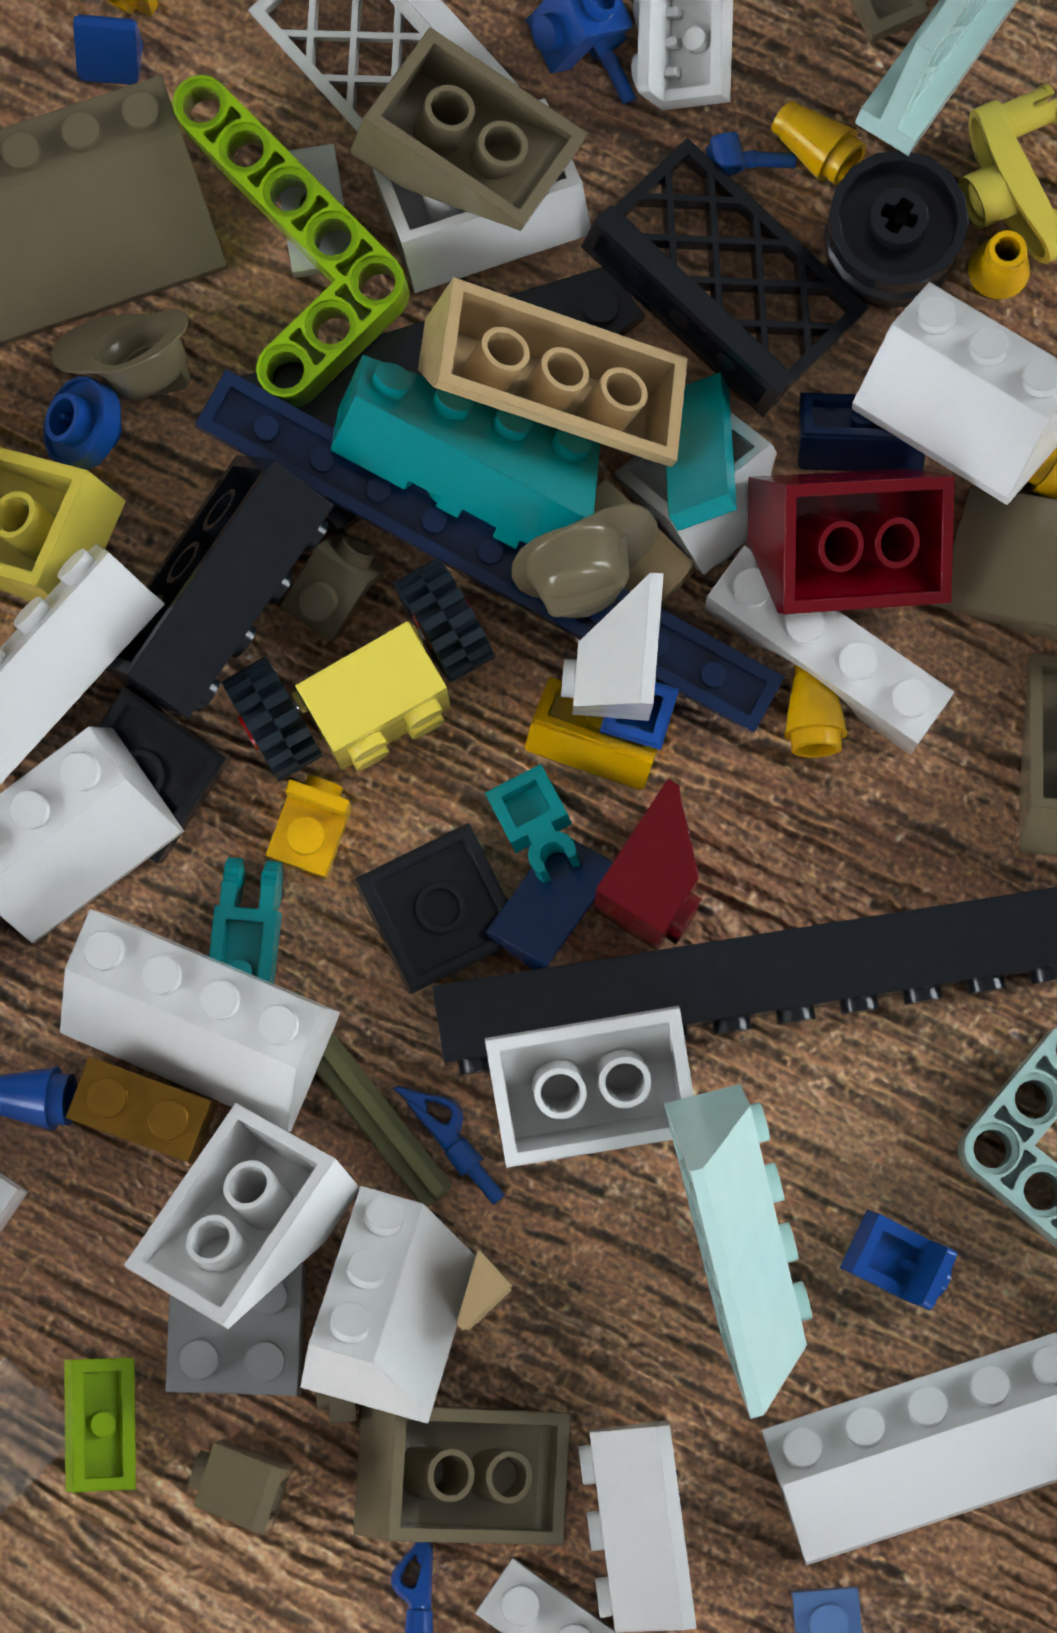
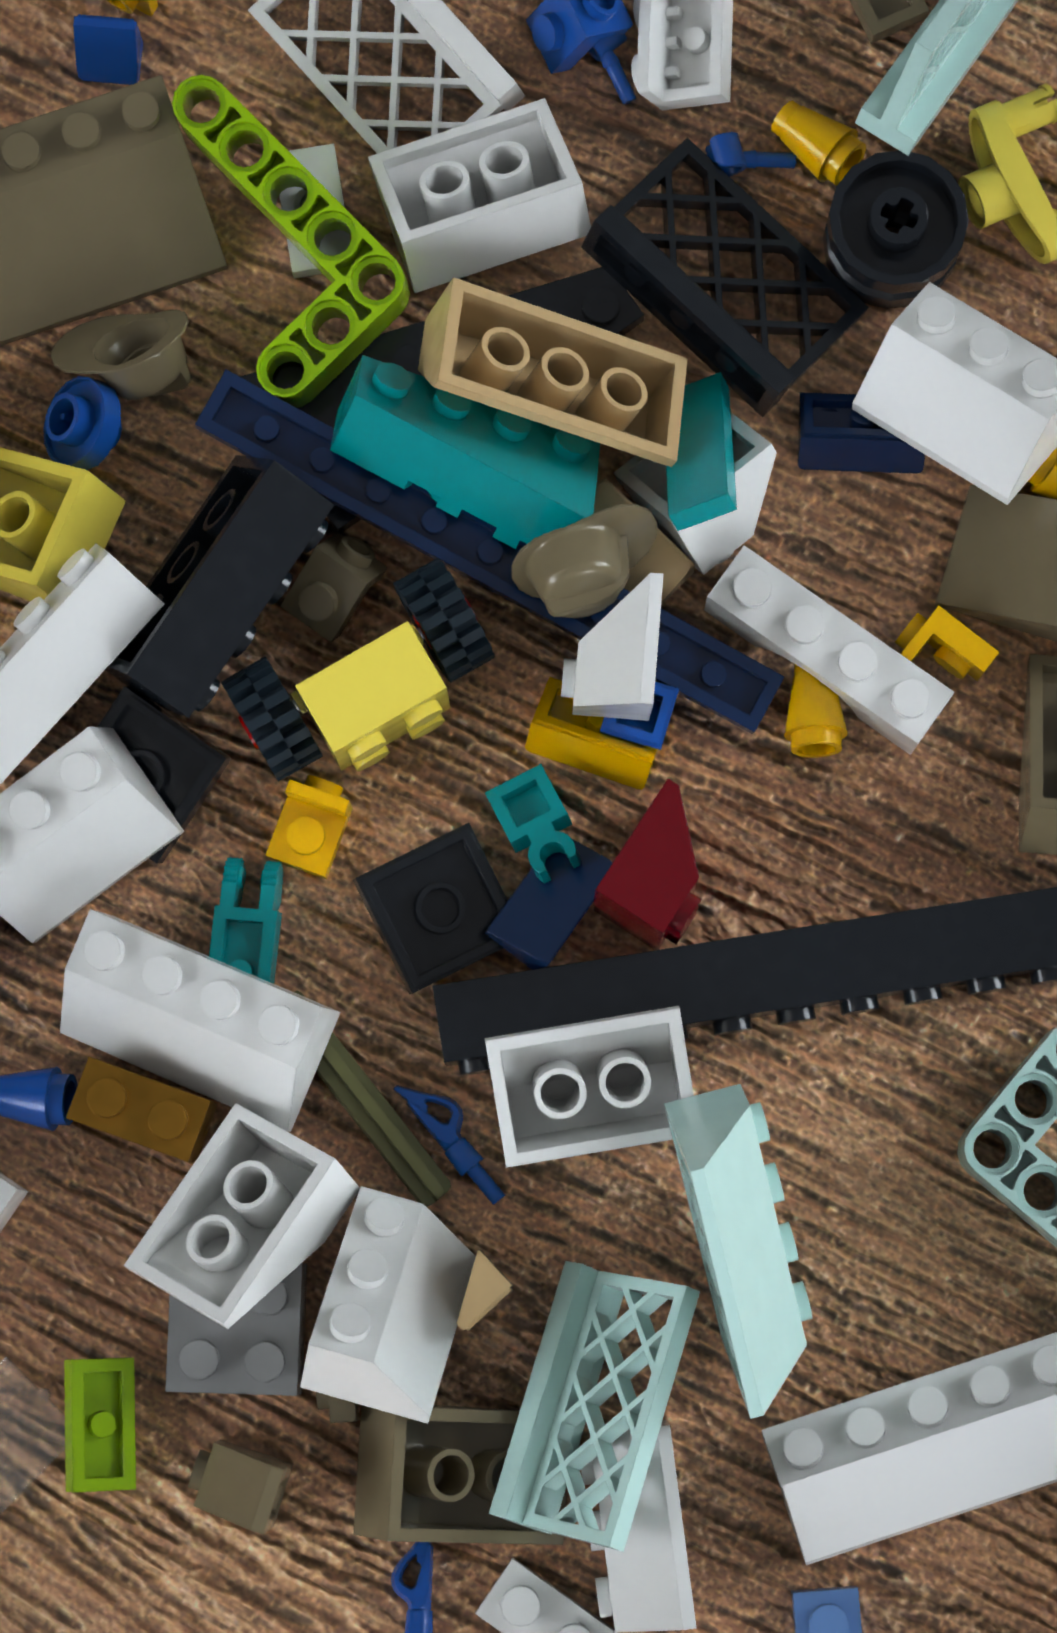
dark tan slope [349,27,588,231] -> none
dark red slope [747,468,955,614] -> none
blue bracket [840,1209,957,1310] -> none
yellow cone [968,230,1030,299] -> none
none -> light aqua fence [489,1261,700,1552]
none -> yellow bracket [895,605,999,681]

